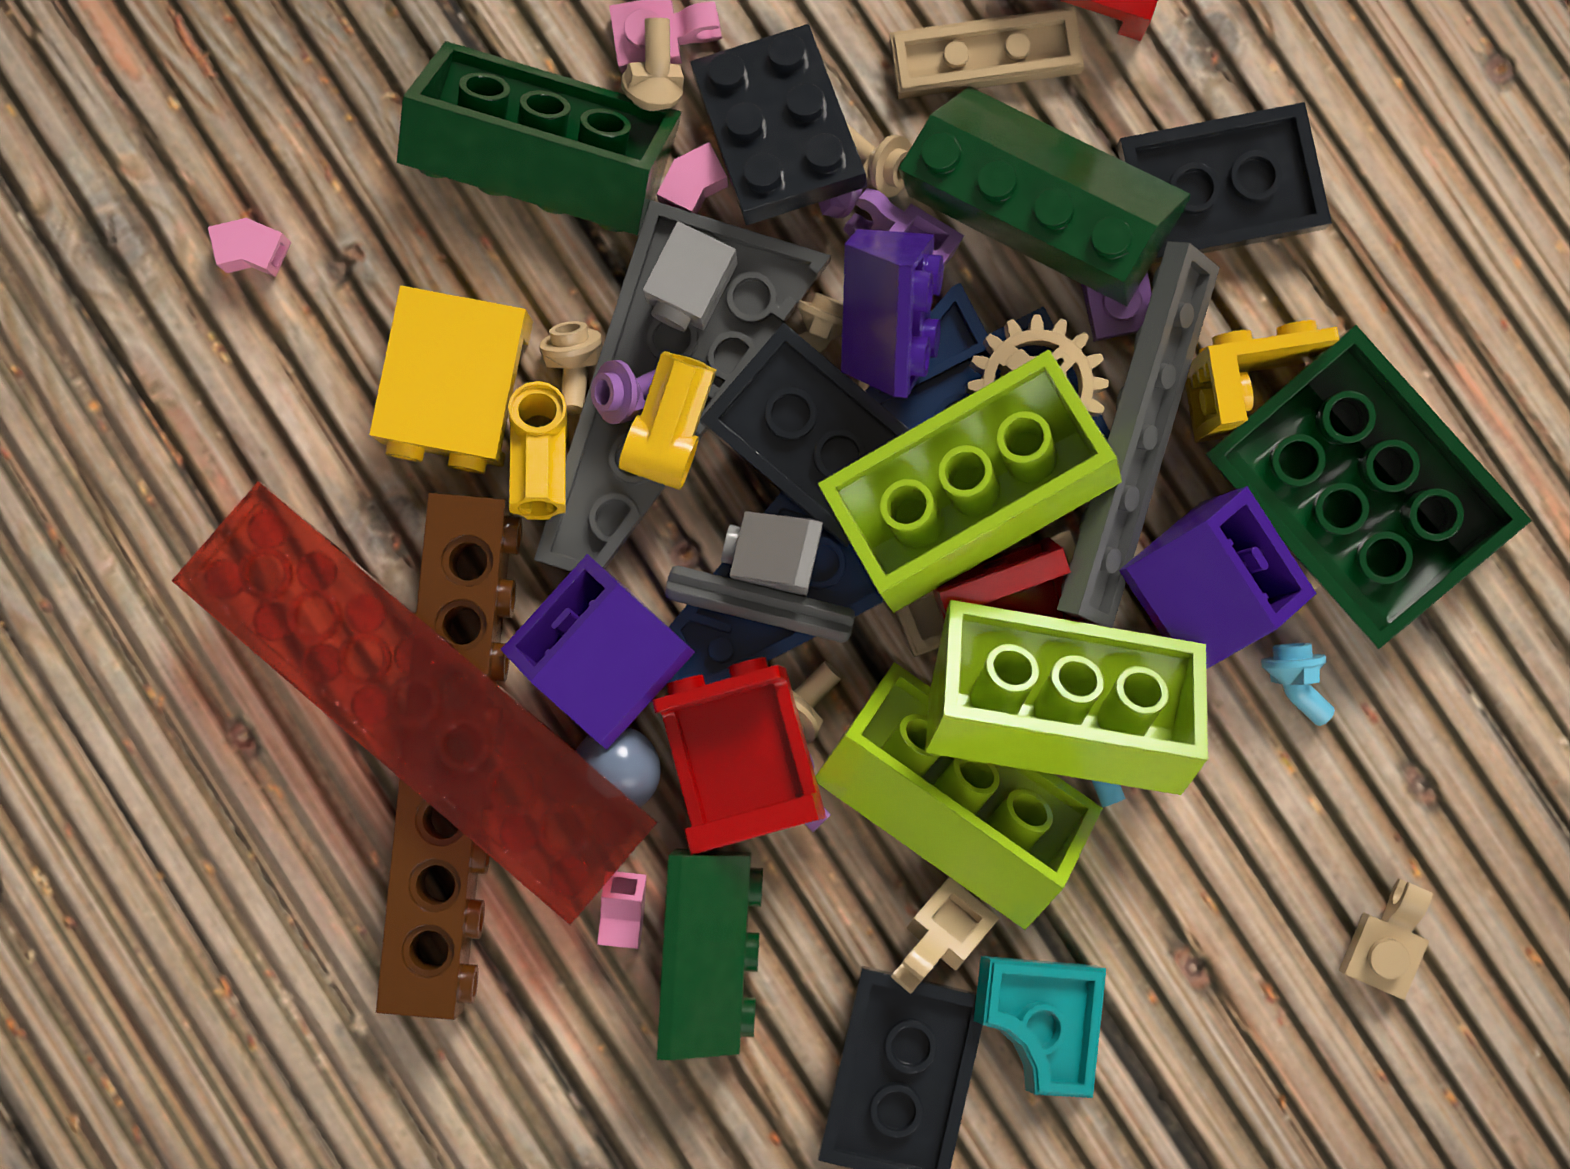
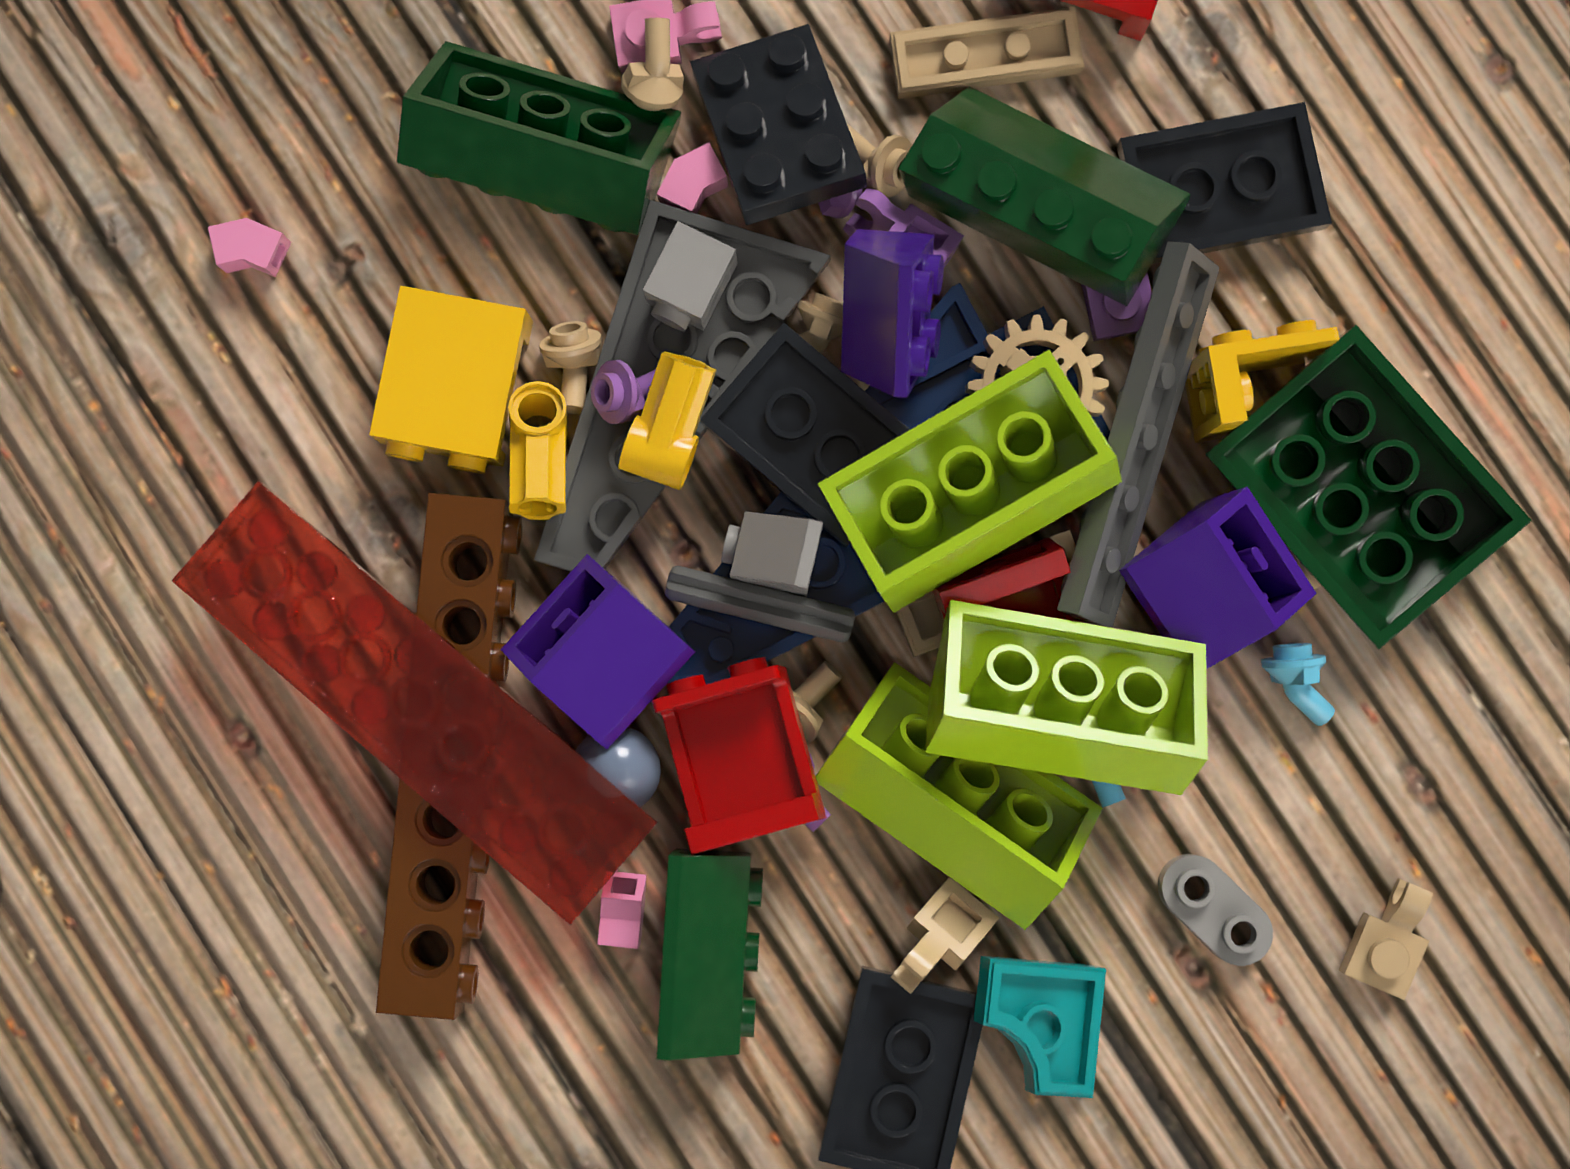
none -> light grey plate [1158,854,1273,966]

